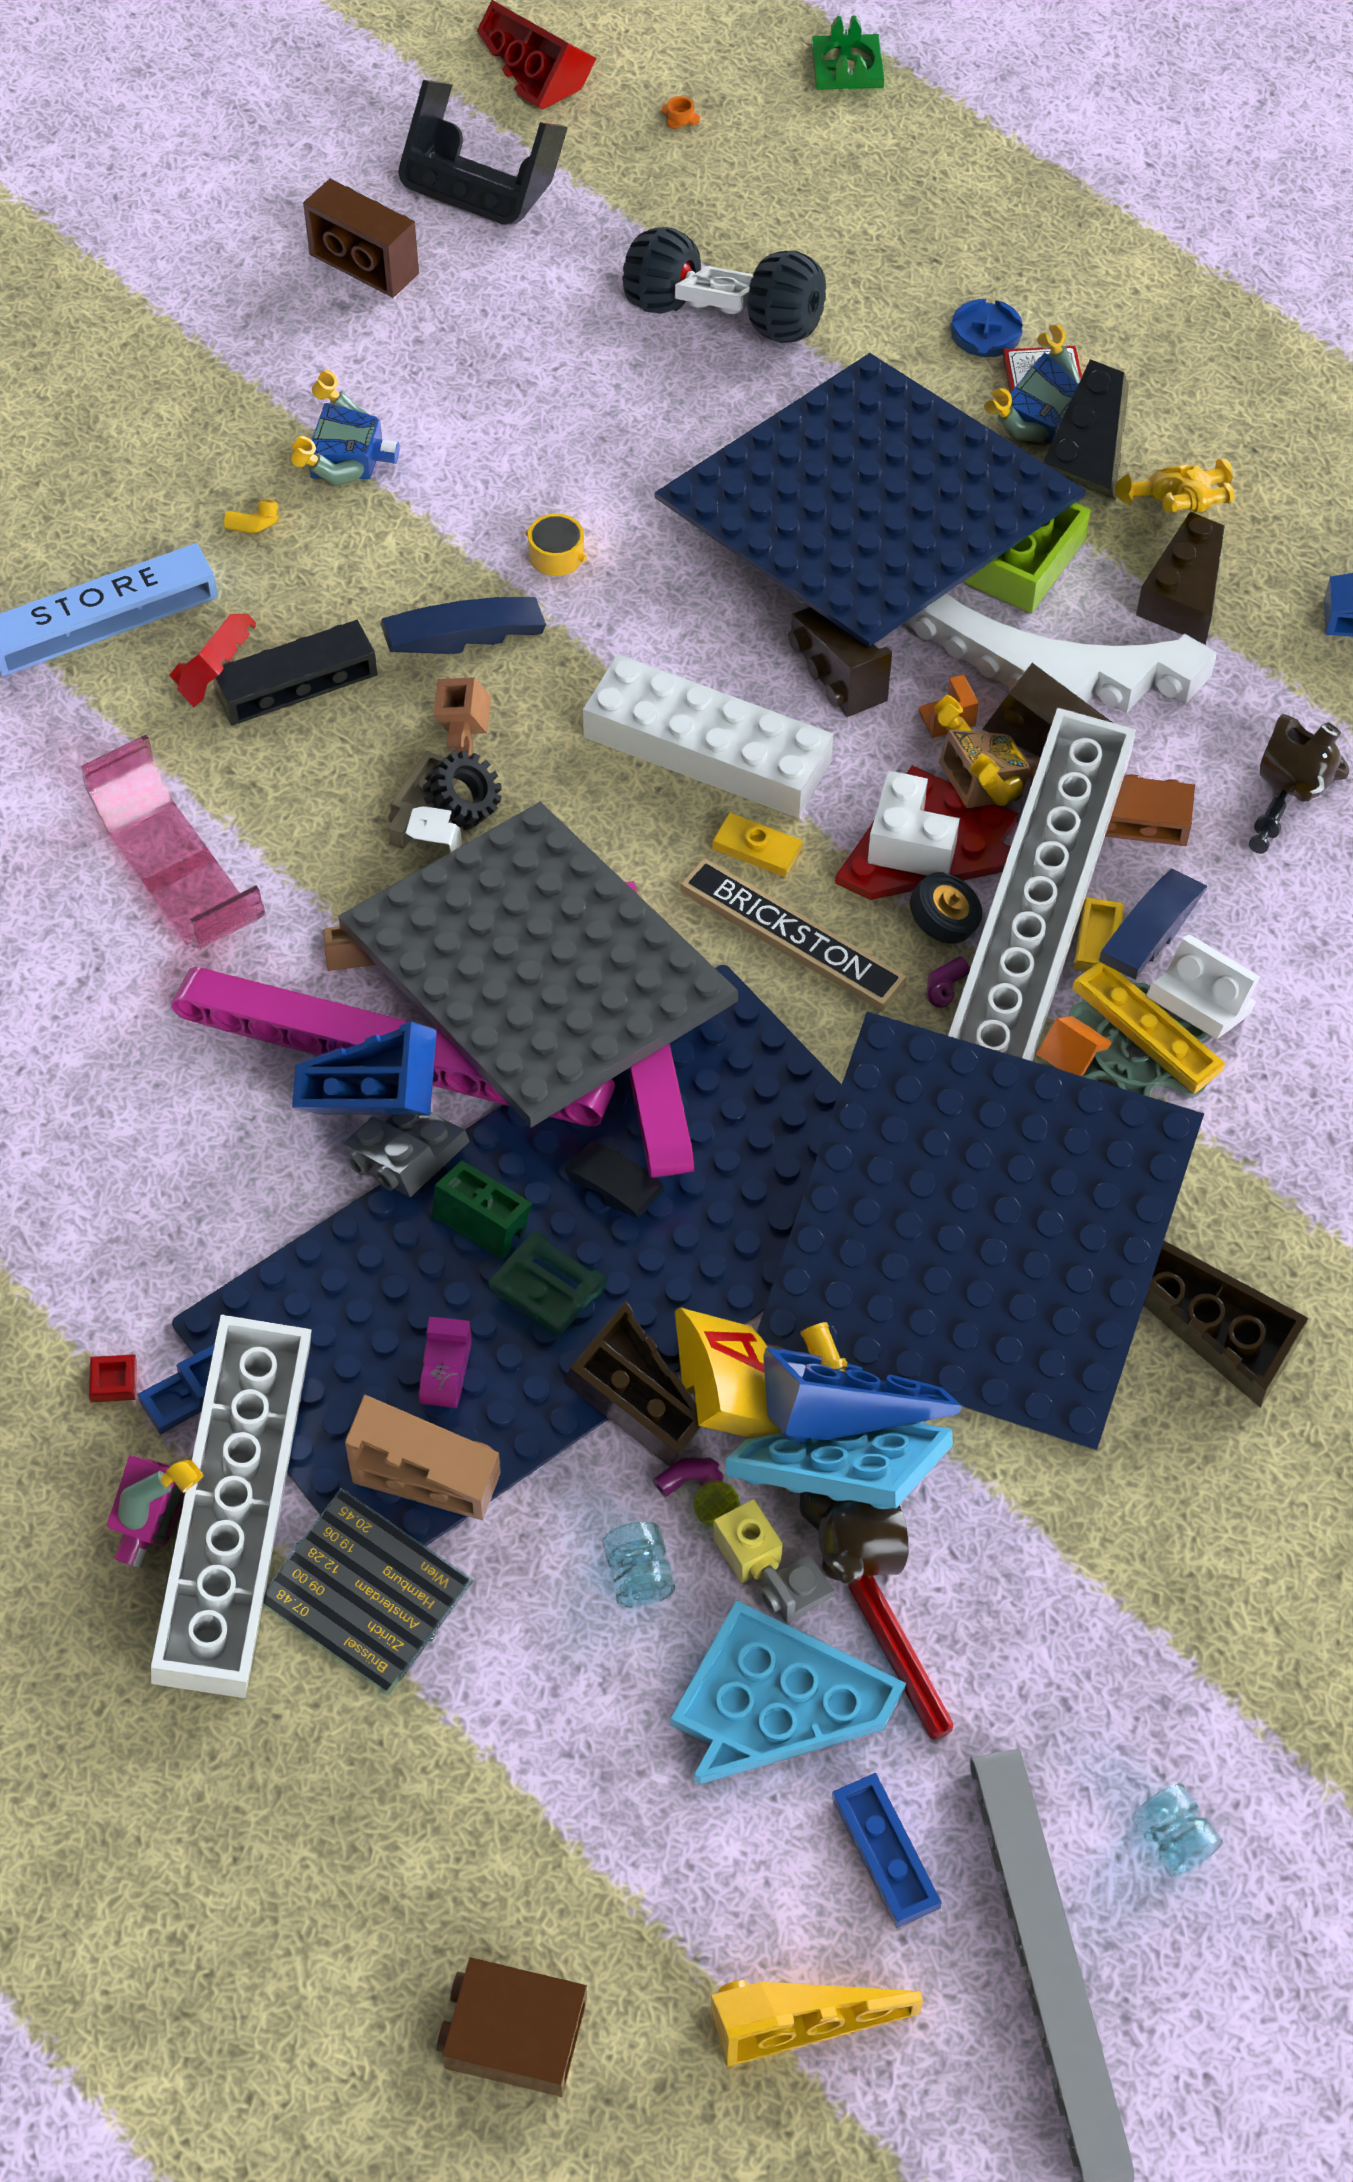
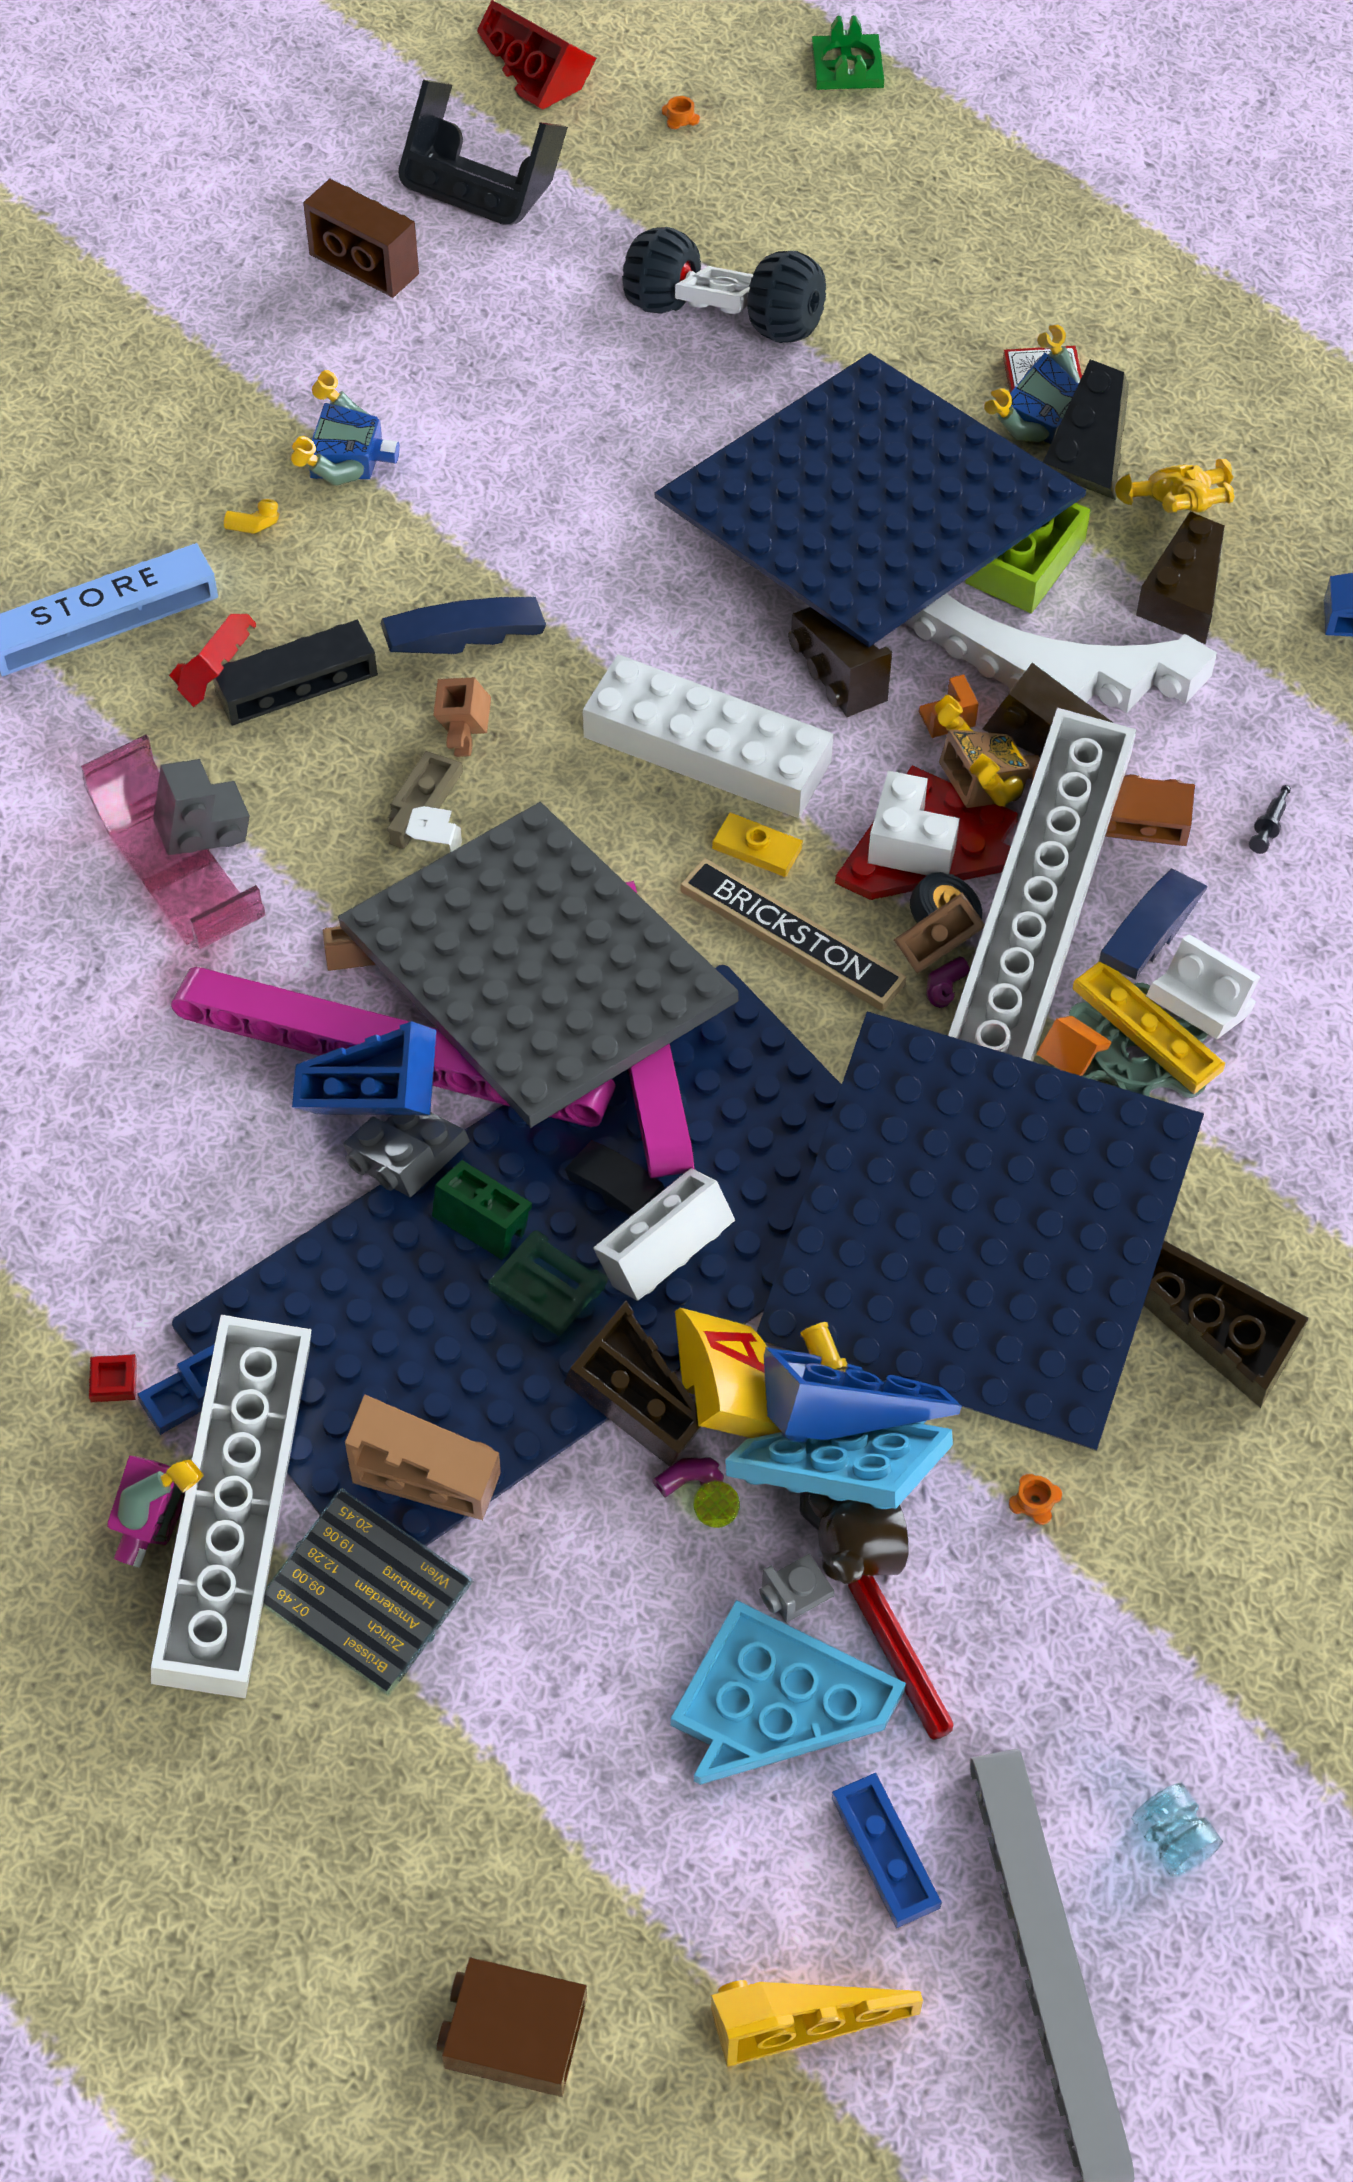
magenta leg [419,1317,472,1408] -> none
black tyre [423,751,502,830] -> none
piece [525,513,587,576] -> none
clear light blue wheel [602,1521,675,1608] -> none
light yellow brick [713,1499,783,1584] -> none
blue tile [951,299,1023,357] -> none
yellow tile [1073,897,1125,971] -> none
dark brown piece [1260,713,1349,802] -> none
none -> dark grey brick [153,759,250,855]
none -> white brick [593,1168,735,1301]
none -> medium nougat slope [894,892,985,974]
none -> orange plate [1009,1474,1062,1525]

